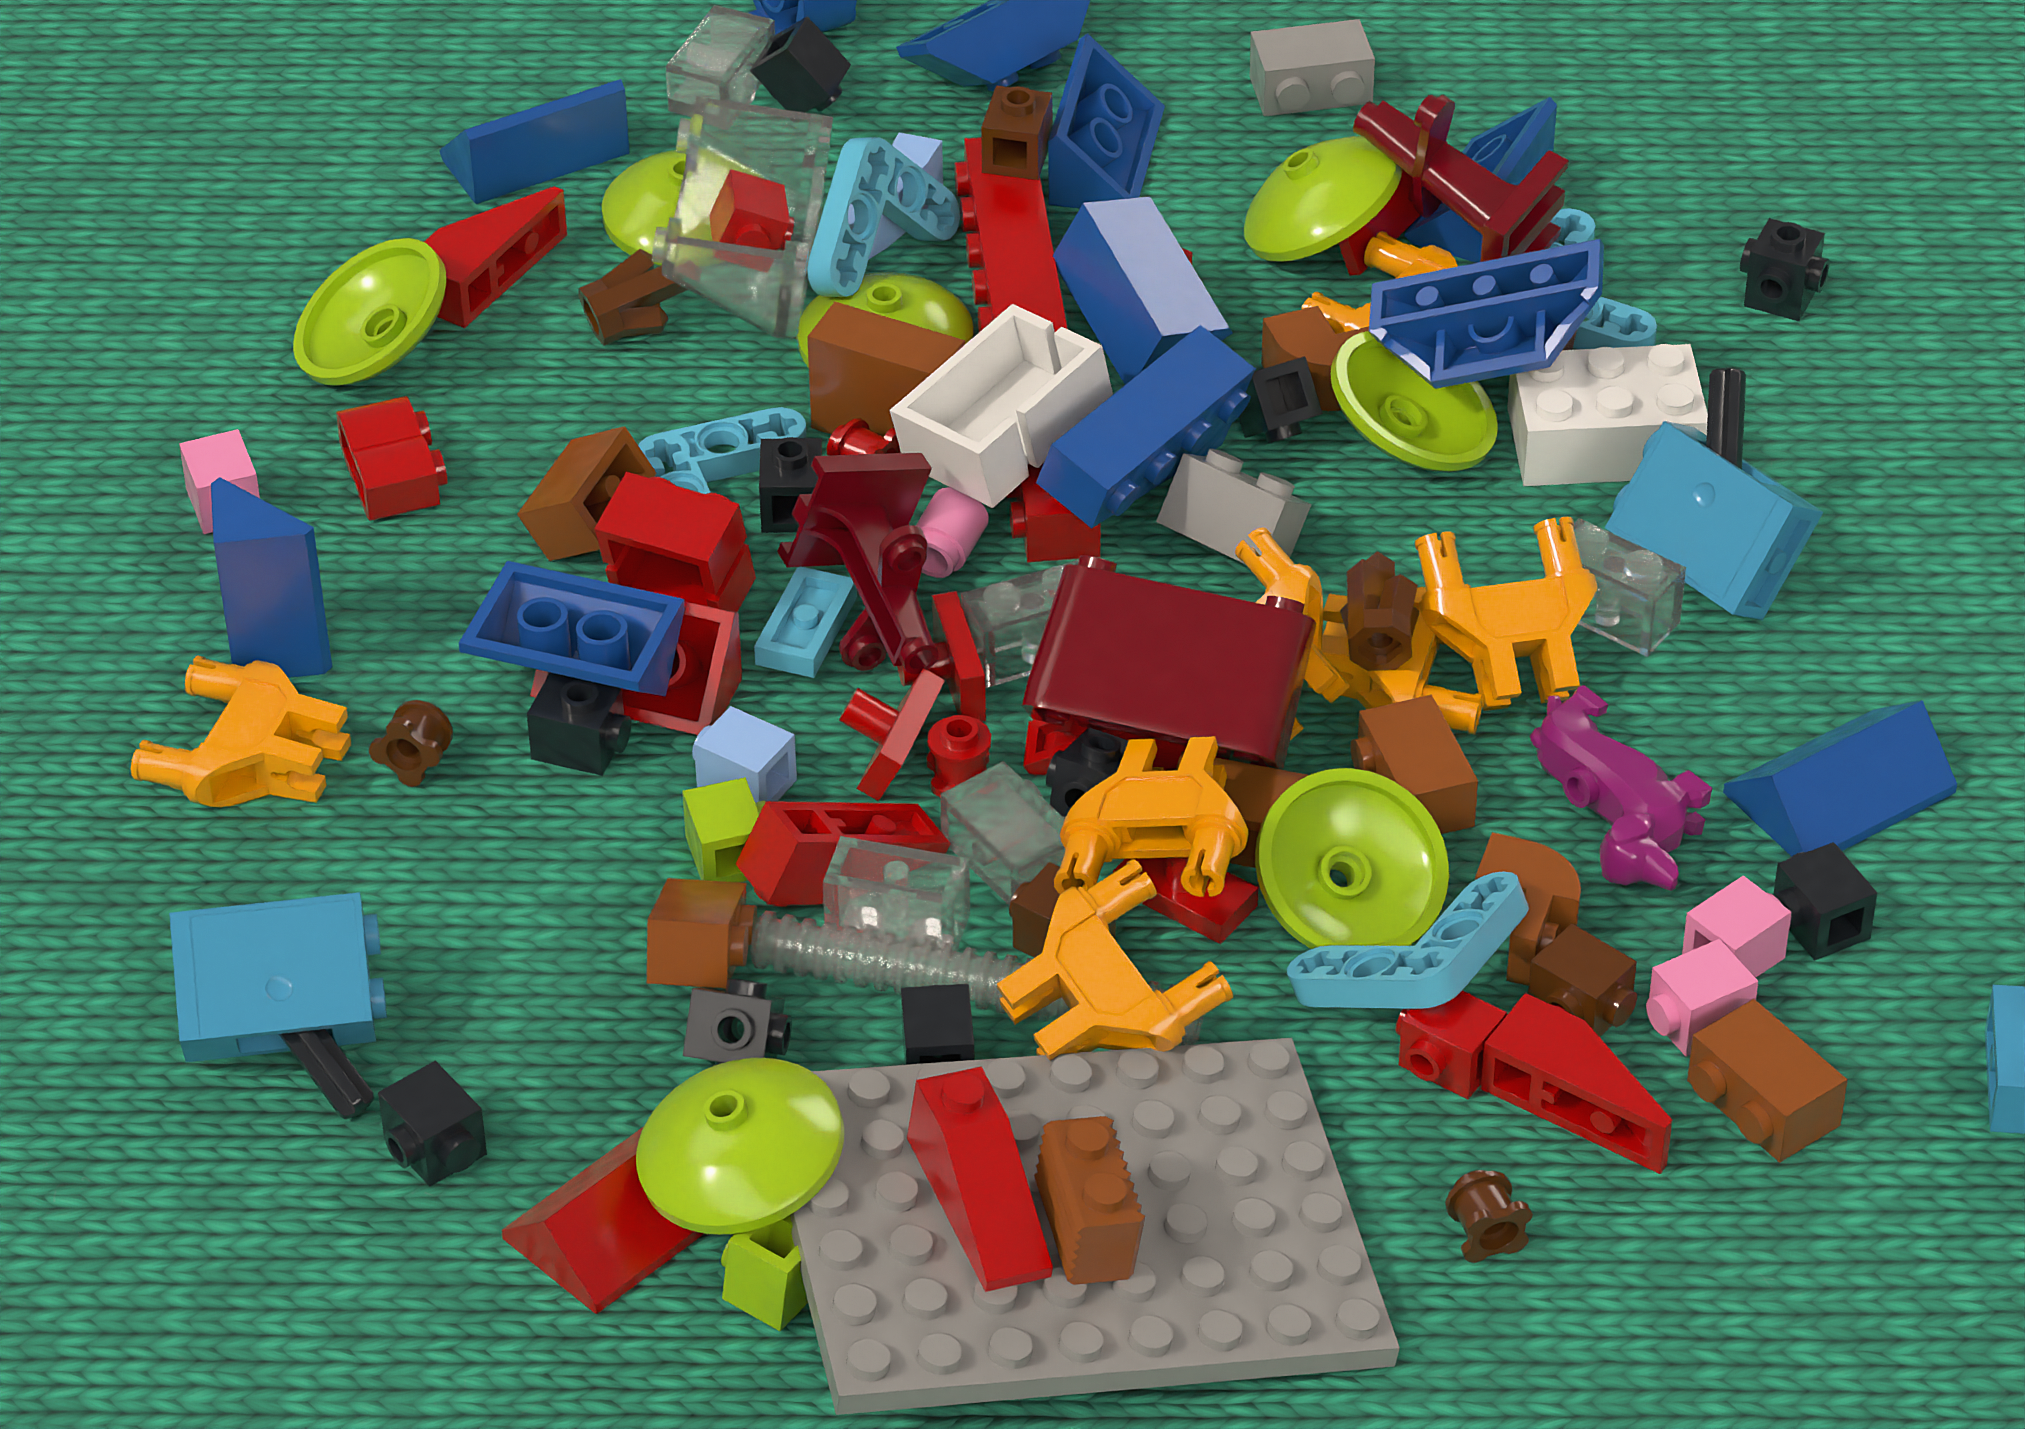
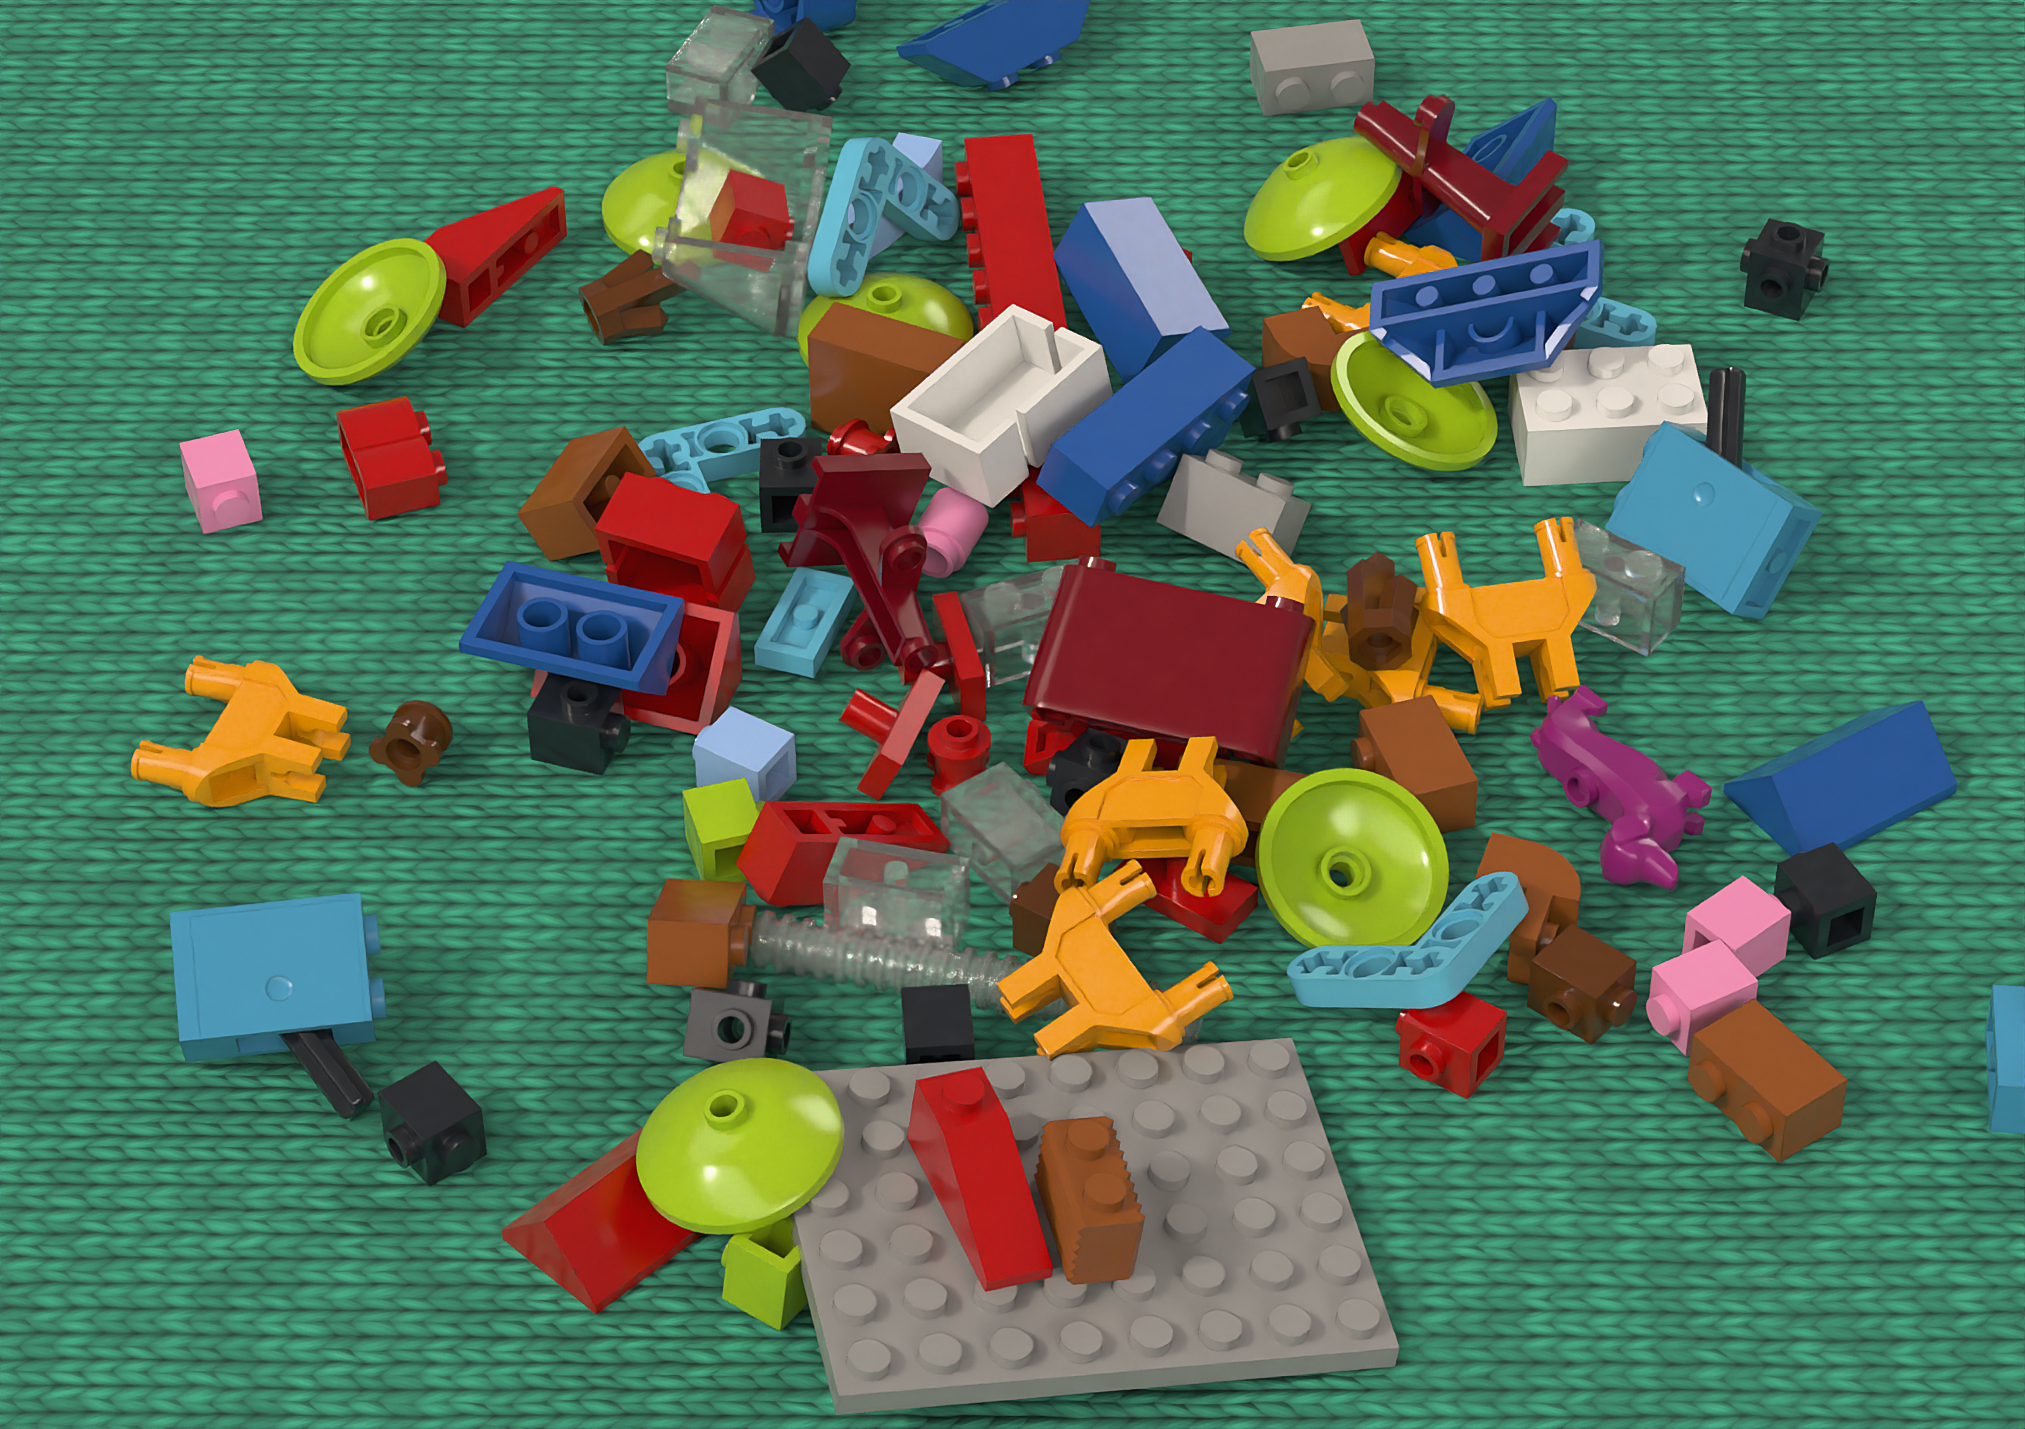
blue slope [211,477,332,678] -> none
blue slope [439,79,630,204] -> none
reddish brown brick [981,86,1053,180] -> none
blue slope [1048,33,1165,209] -> none
reddish brown brick [1445,1170,1533,1263] -> none
red slope [1481,993,1672,1174] -> none

